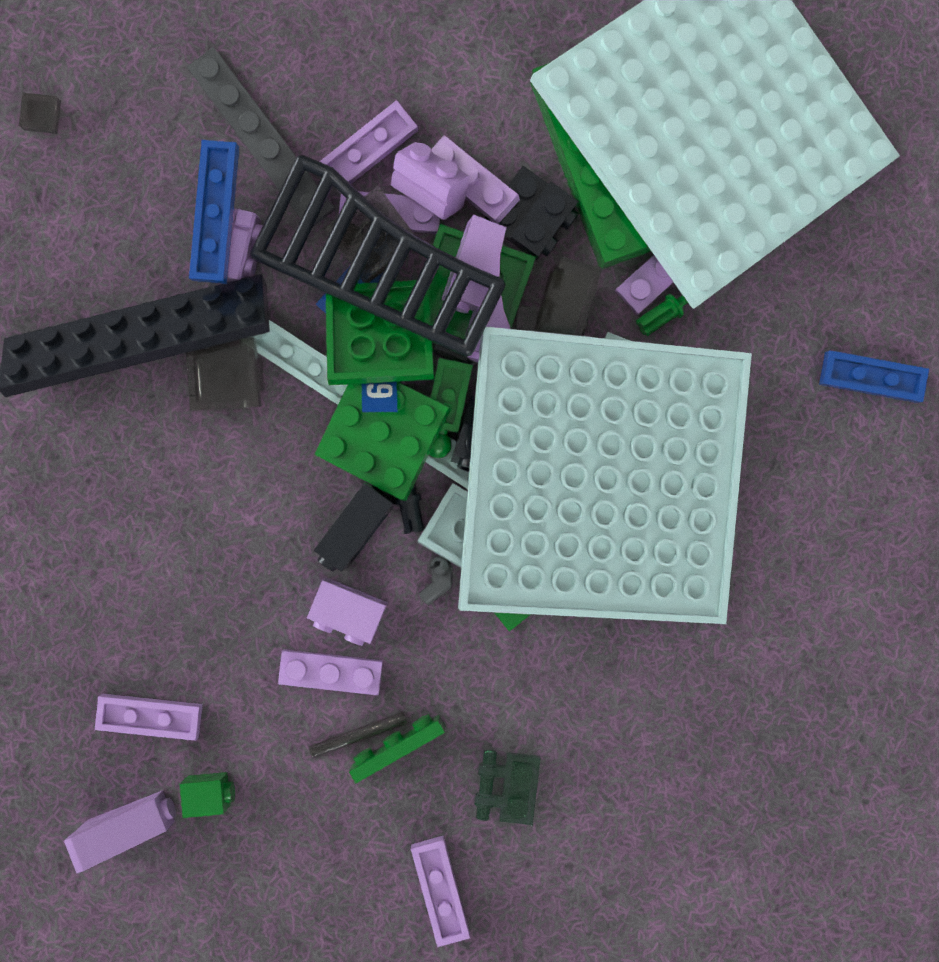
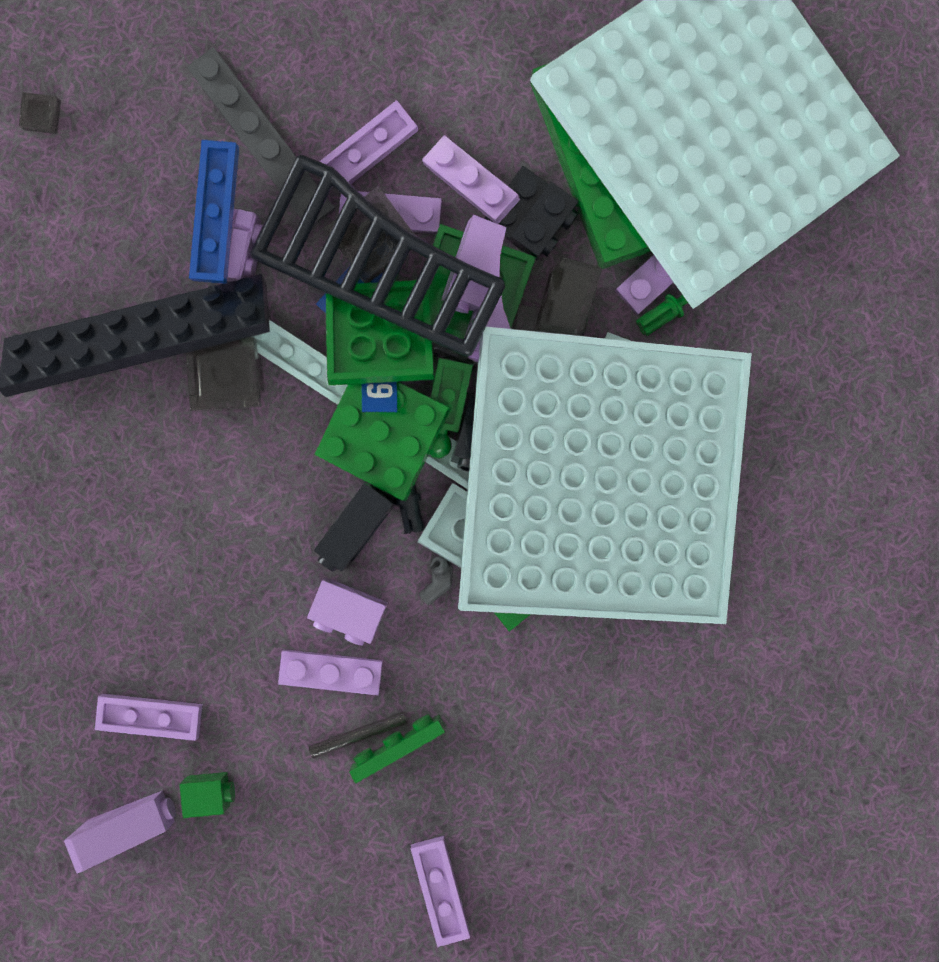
lavender brick [391,142,470,220] -> none
clear green plate [474,750,541,826] -> none
blue plate [819,350,929,403] -> none

